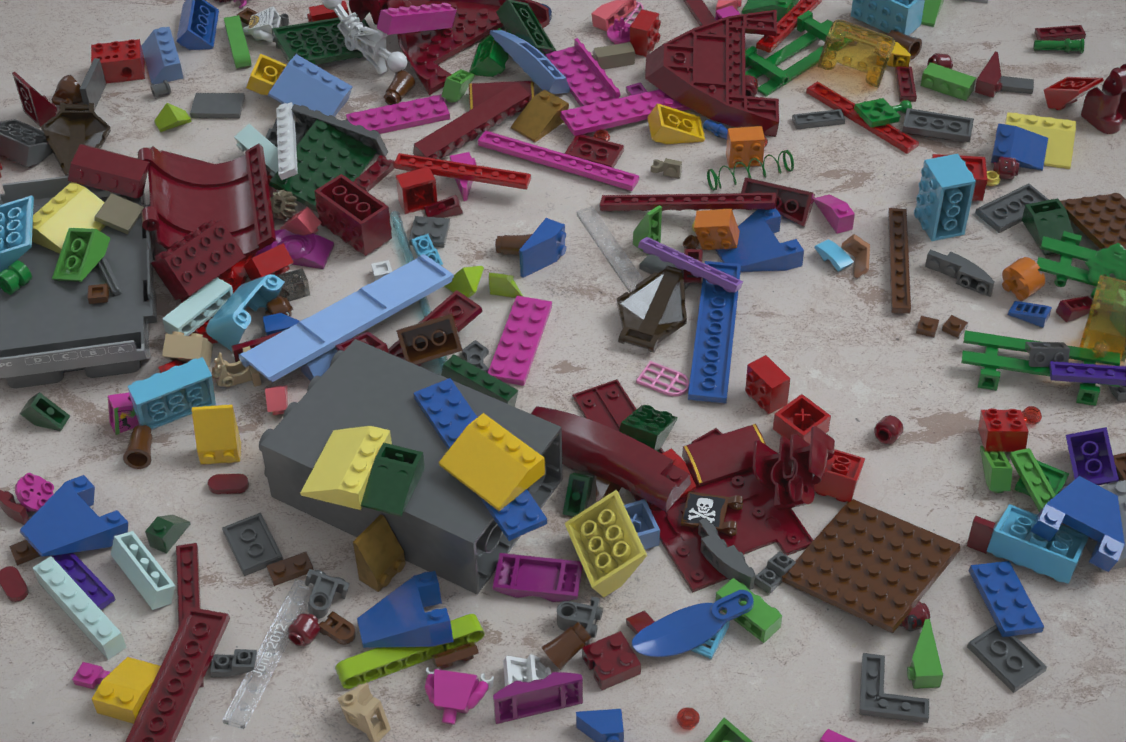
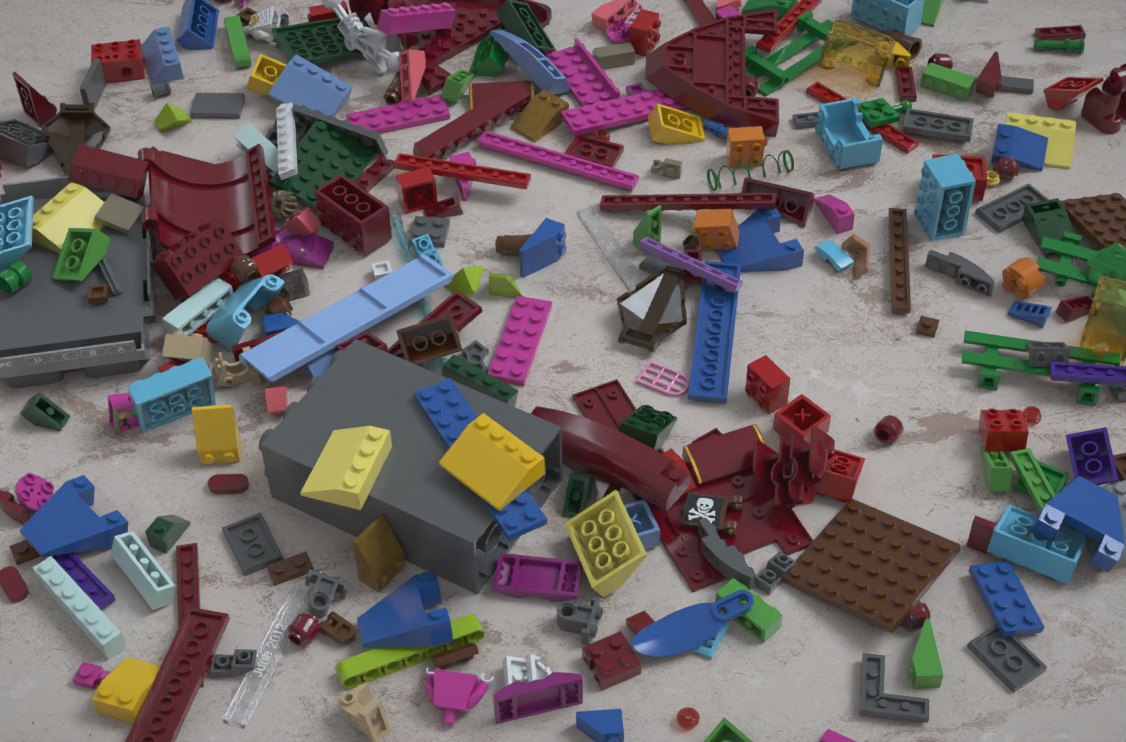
reddish brown piece [51,75,83,106] -> none
reddish brown plant [123,425,153,469] -> none
dark green slope [361,442,425,517] -> none
reddish brown plant [542,622,592,670] -> none
reddish brown plate [942,315,968,339] -> none
none -> reddish brown head [230,255,258,283]
none -> coral slope [399,49,426,101]
none -> medium azure windscreen [815,98,883,170]

